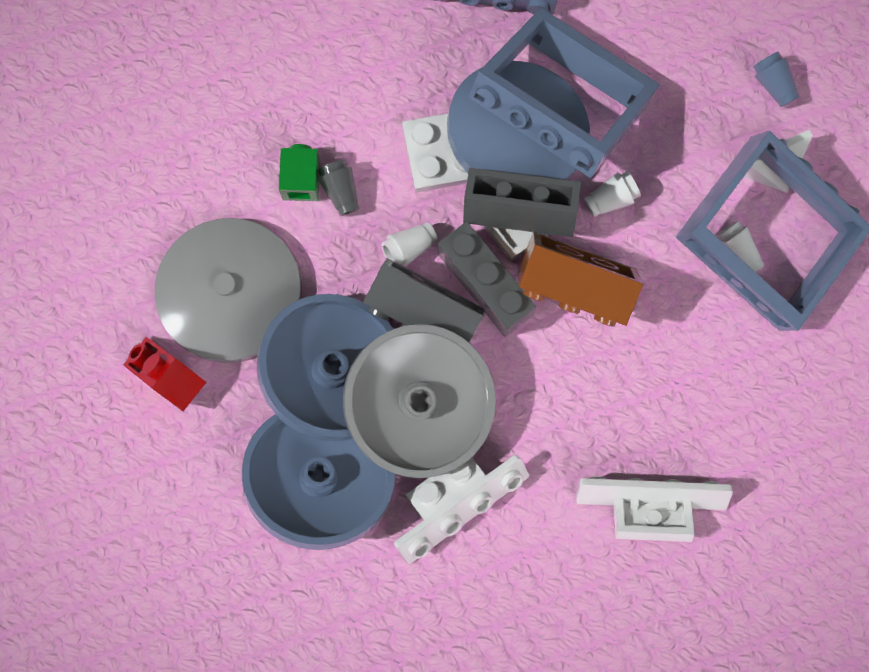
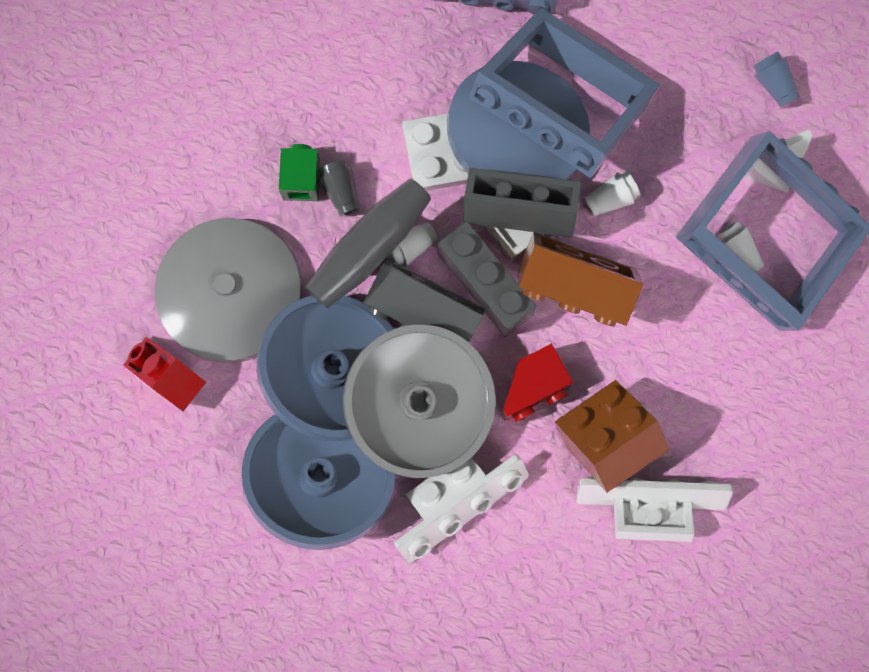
none -> dark grey plate [305,178,431,309]
none -> red slope [501,343,573,423]
none -> dark orange brick [554,380,669,493]

